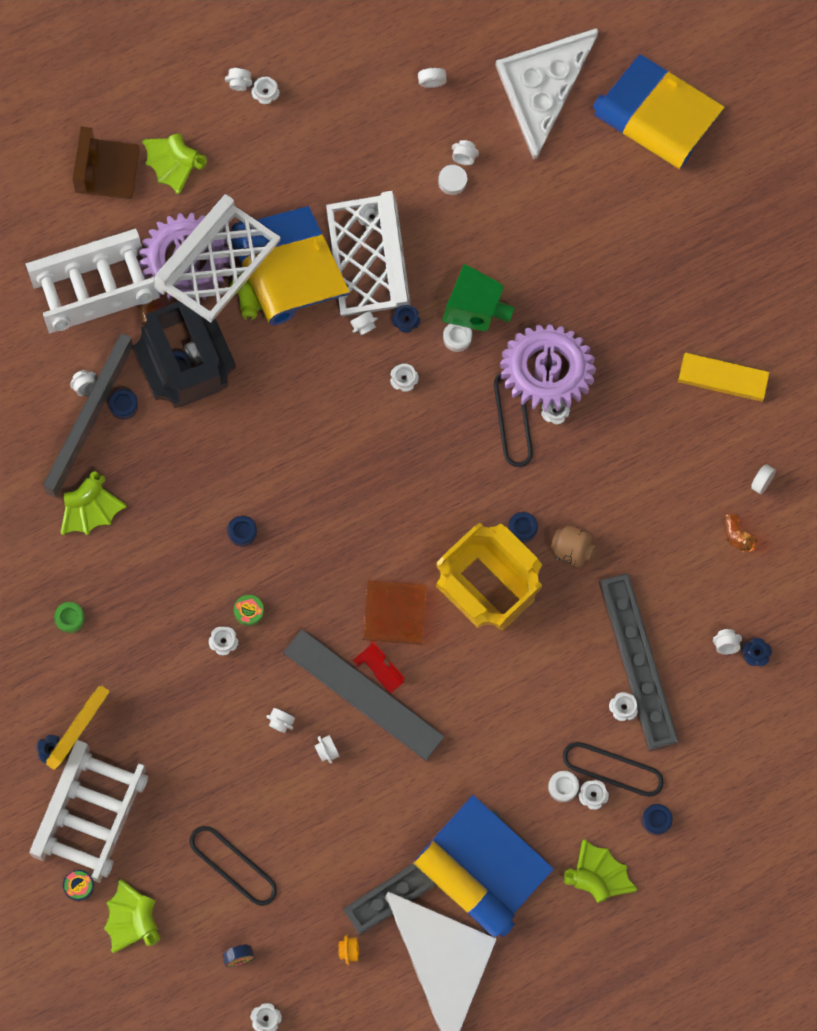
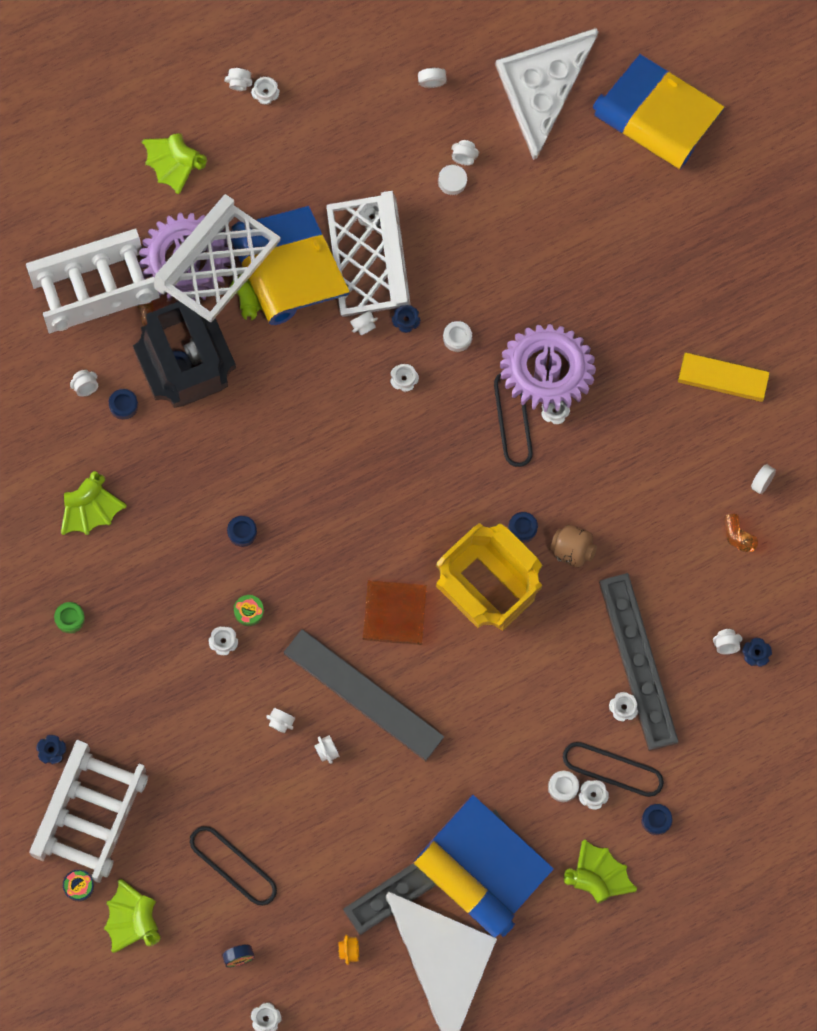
dark grey tile [43,334,133,498] -> none
yellow tile [46,685,110,770] -> none
reddish brown bracket [73,127,140,199] -> none
red piece [352,640,405,694] -> none
green torso [442,264,515,332] -> none

